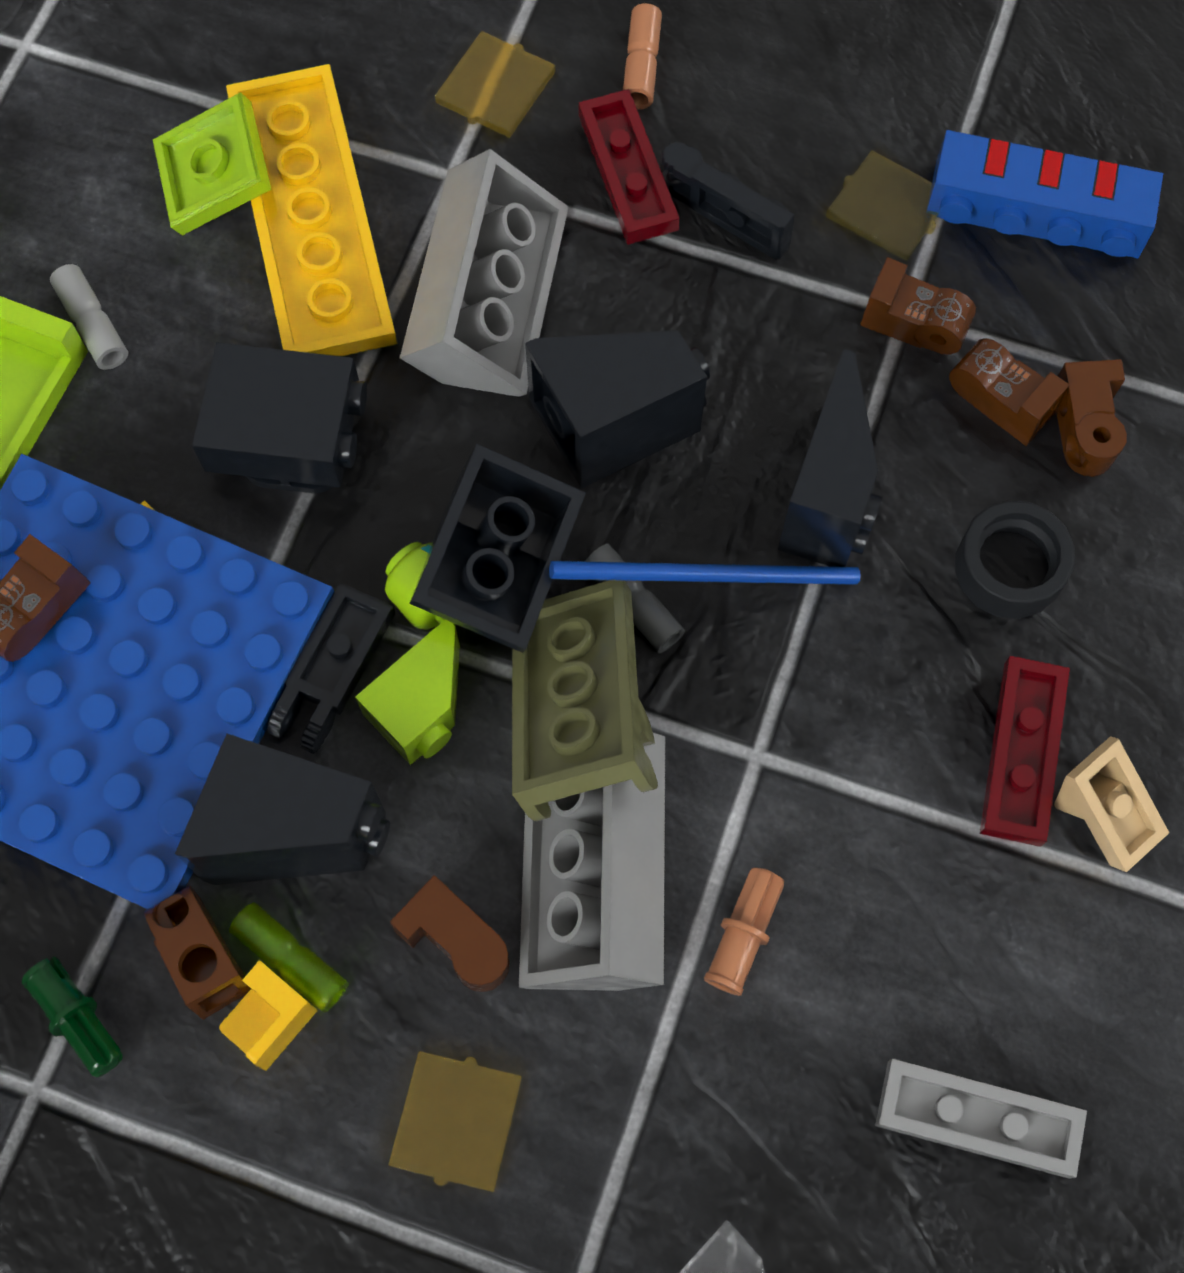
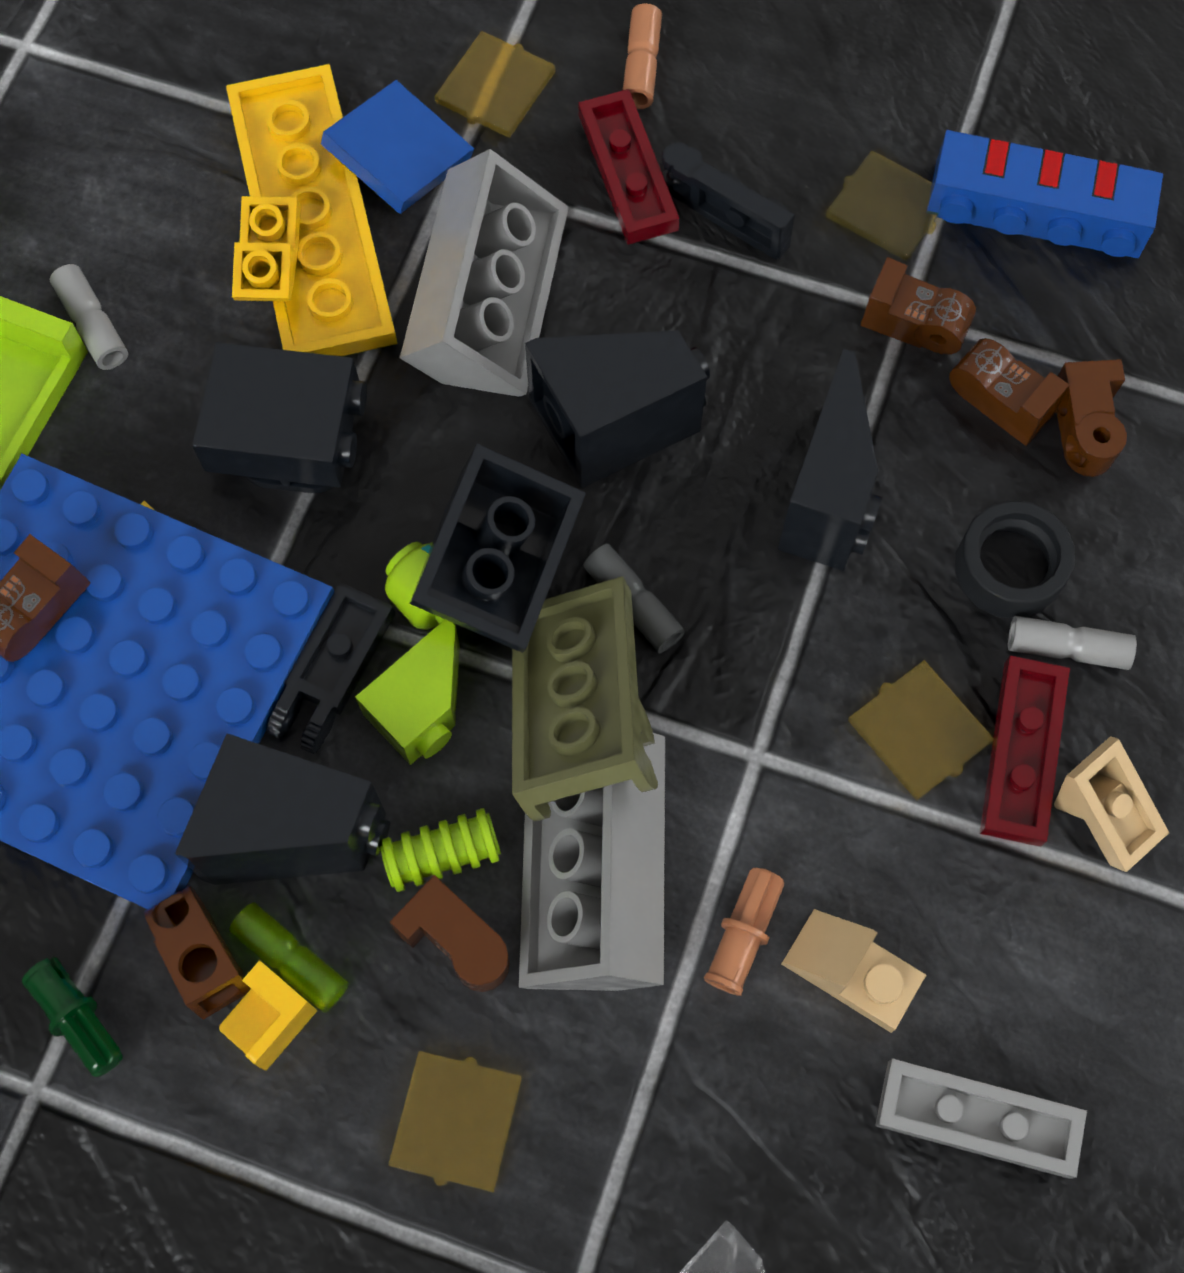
lime tile [153,92,271,235] -> none
blue axle [549,561,860,585] -> none
none -> yellow slope [232,196,301,301]
none -> blue tile [321,80,474,214]
none -> lime piece [380,808,501,892]
none -> tan slope [782,909,926,1033]
none -> clear yellow piece [848,660,993,801]
none -> light grey piece [1008,616,1137,670]

